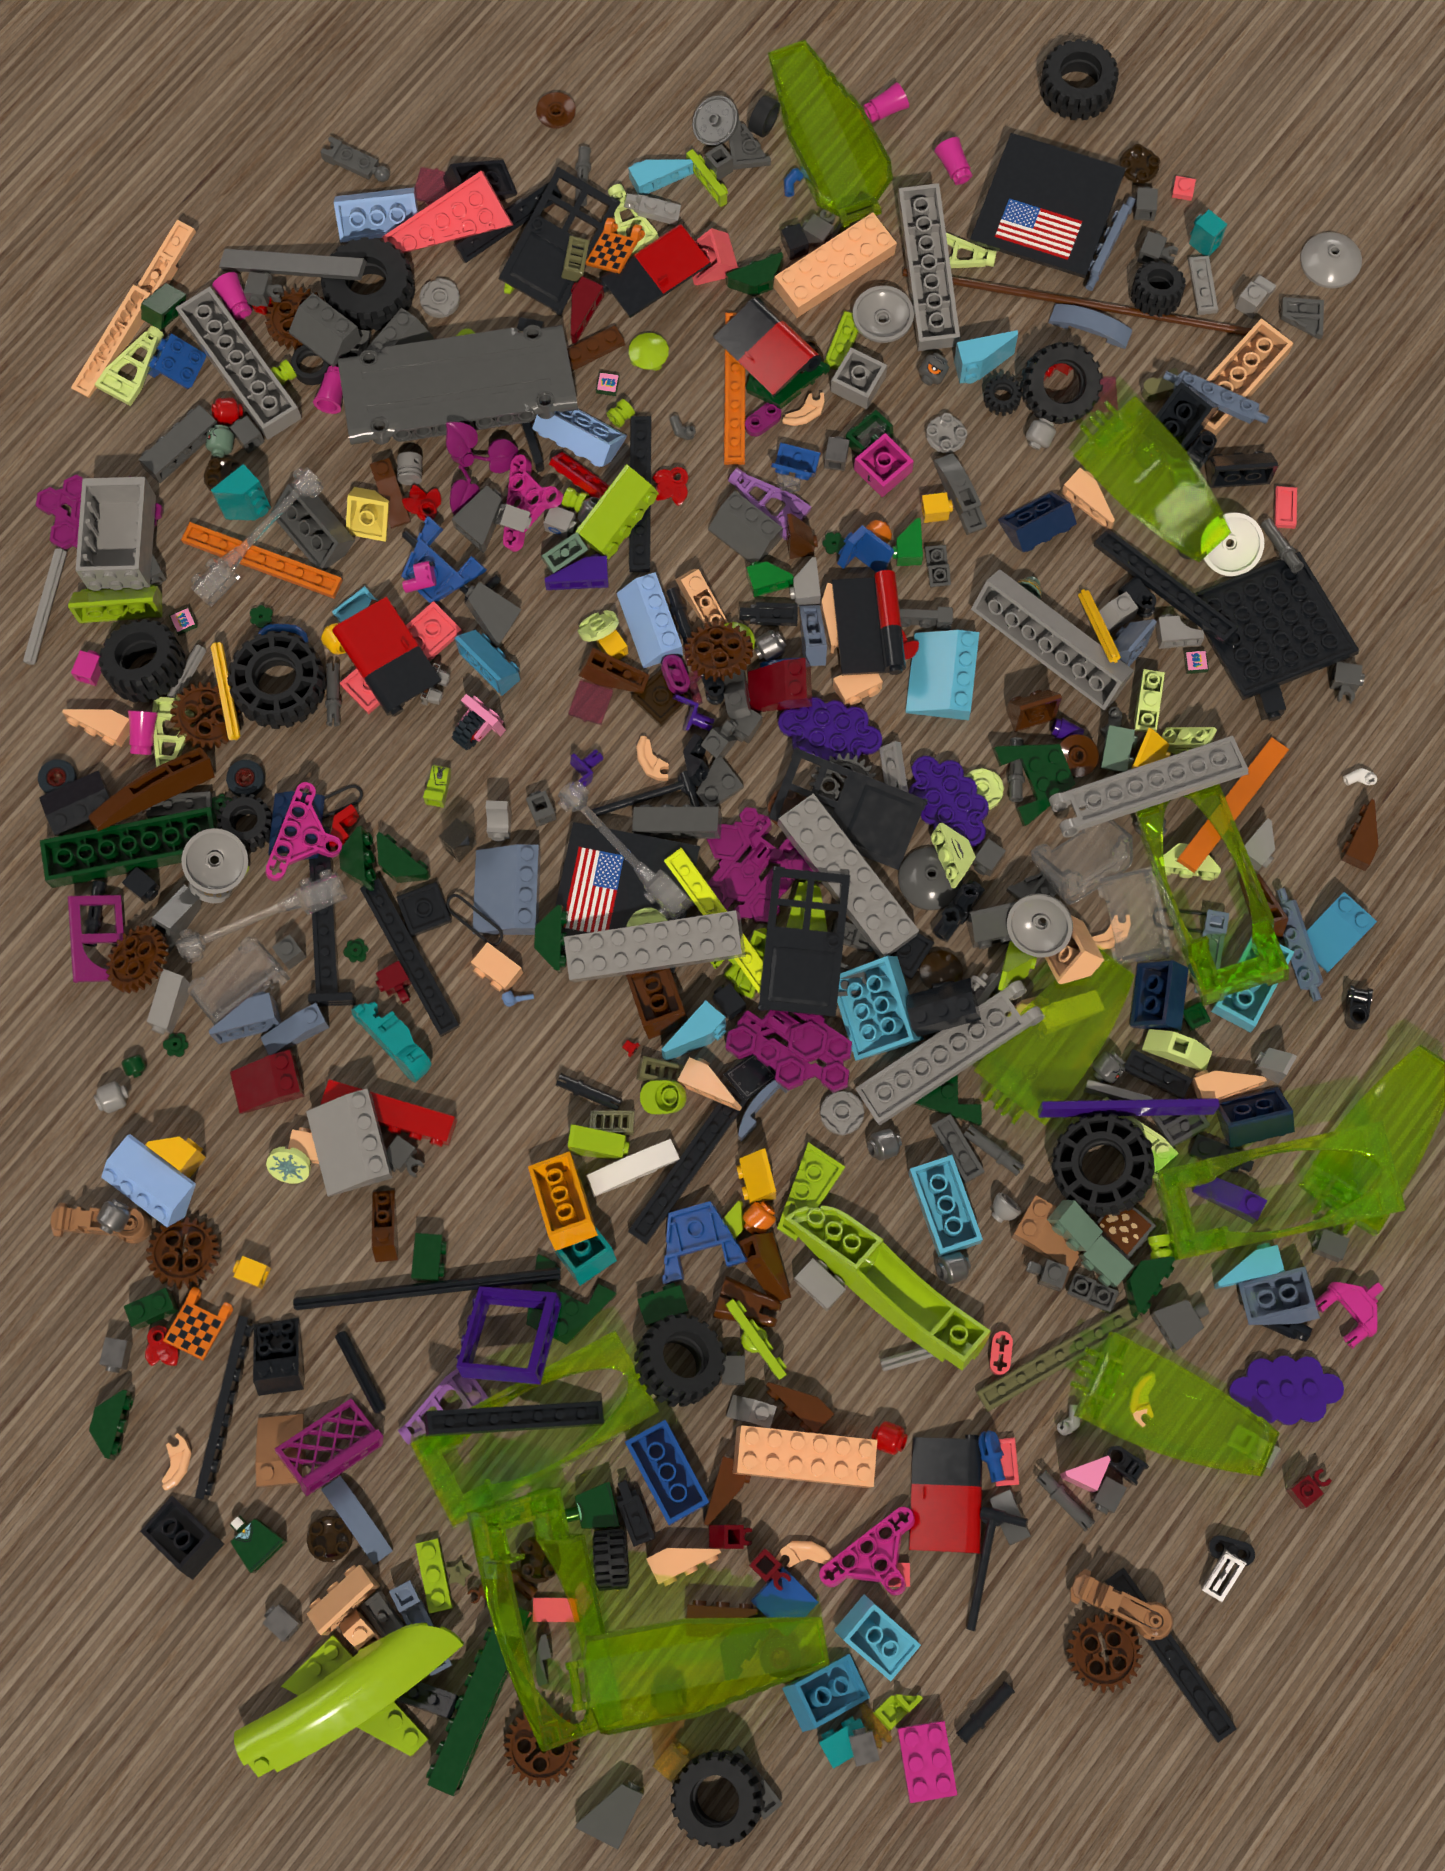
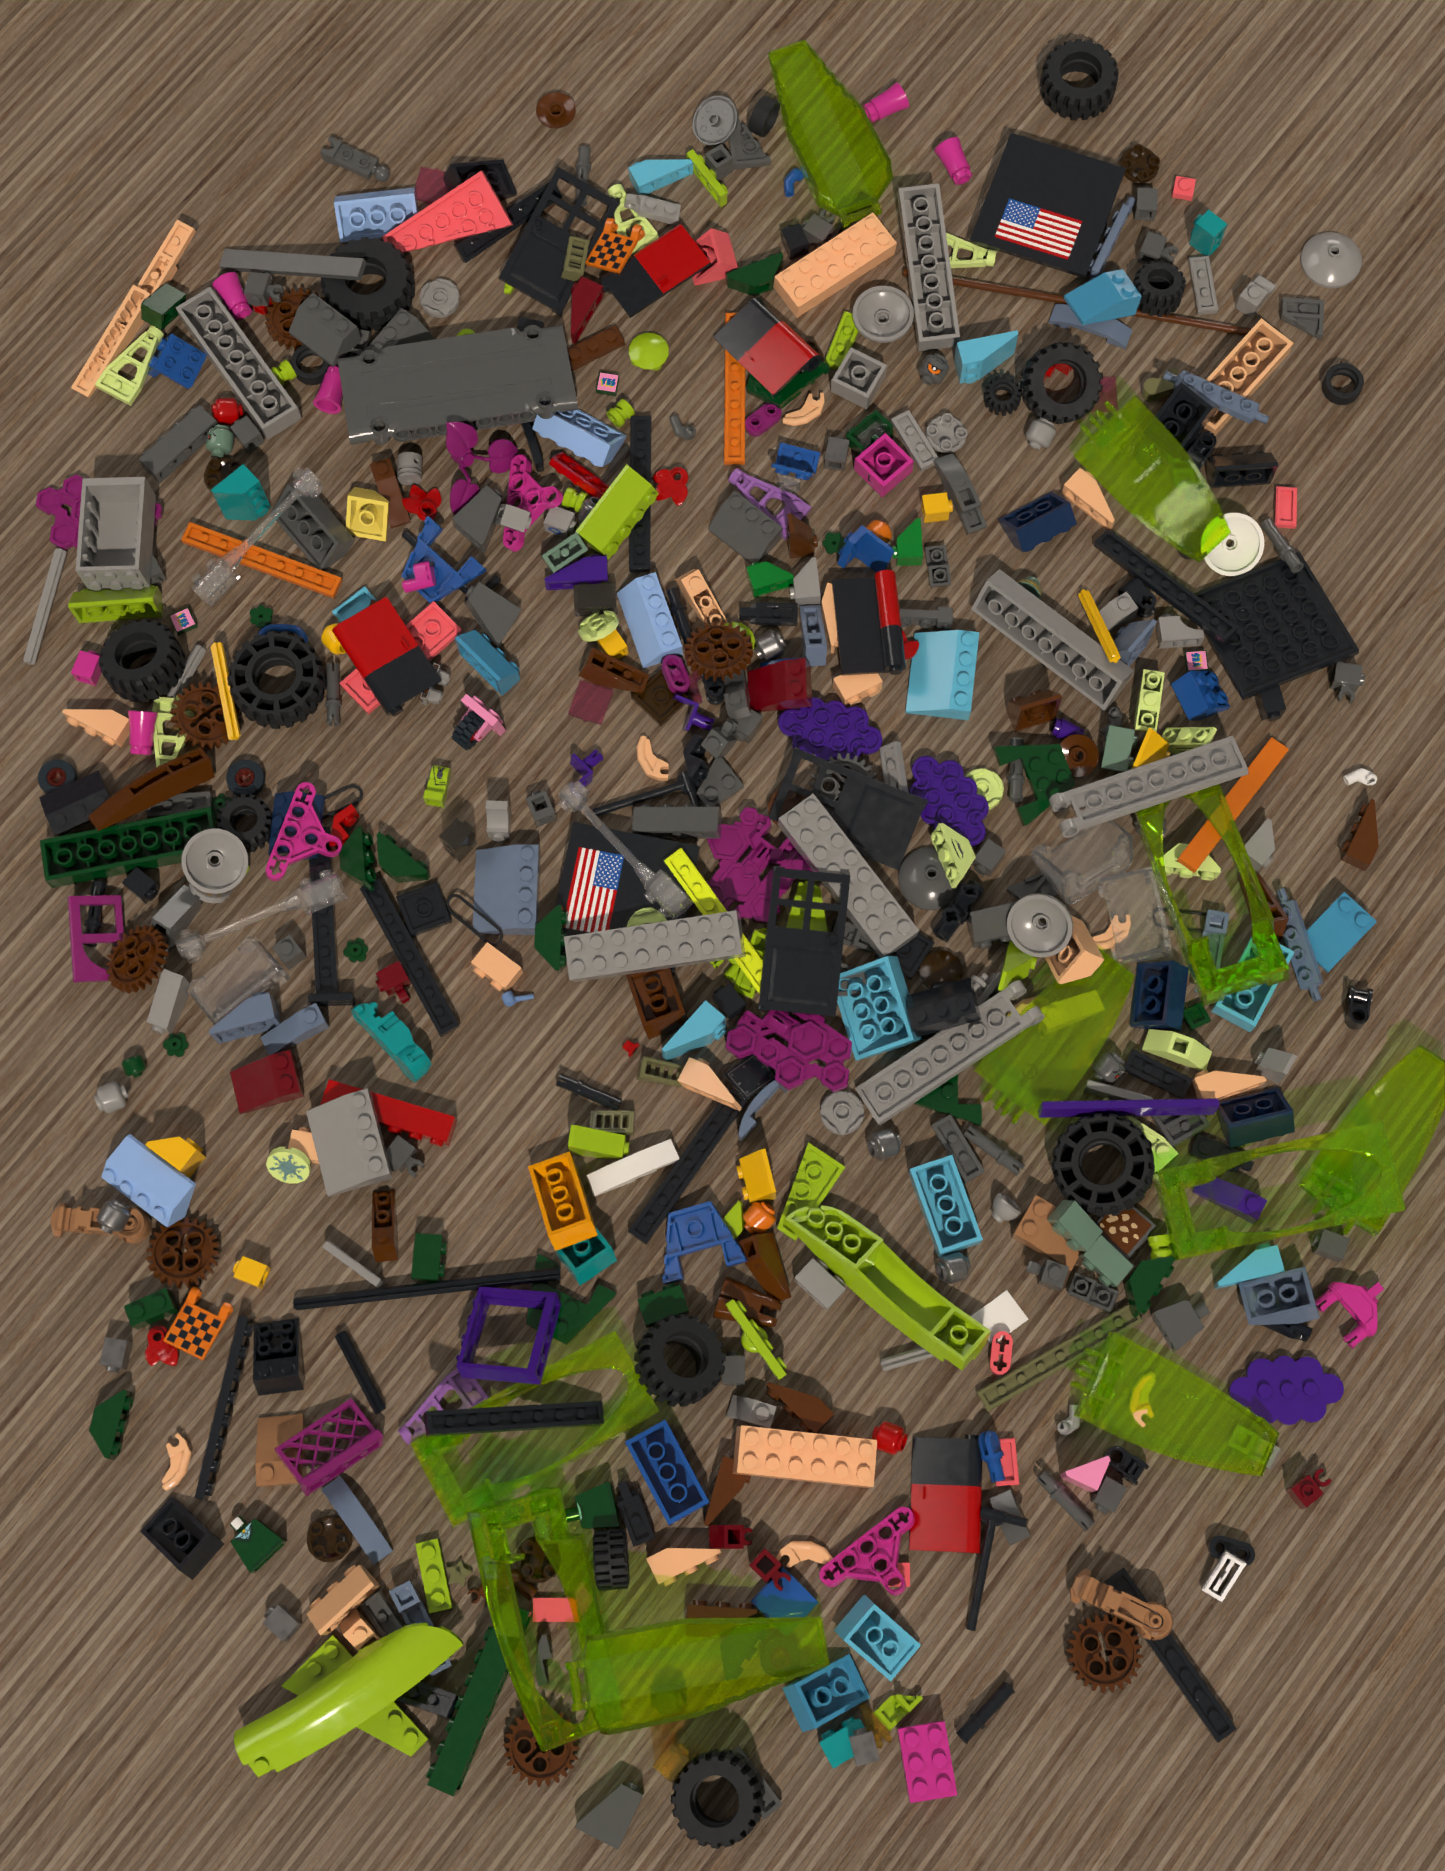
lime cap [640,1080,687,1114] -> none
none -> light grey tile [322,1241,384,1288]
none -> clear smoke brick [573,581,617,617]
none -> light grey plate [891,410,938,472]
none -> white sticker [971,1290,1028,1343]
none -> dark azure slope [1064,269,1142,325]
none -> blue slope [1171,671,1230,721]
none -> black tyre [1322,363,1364,405]

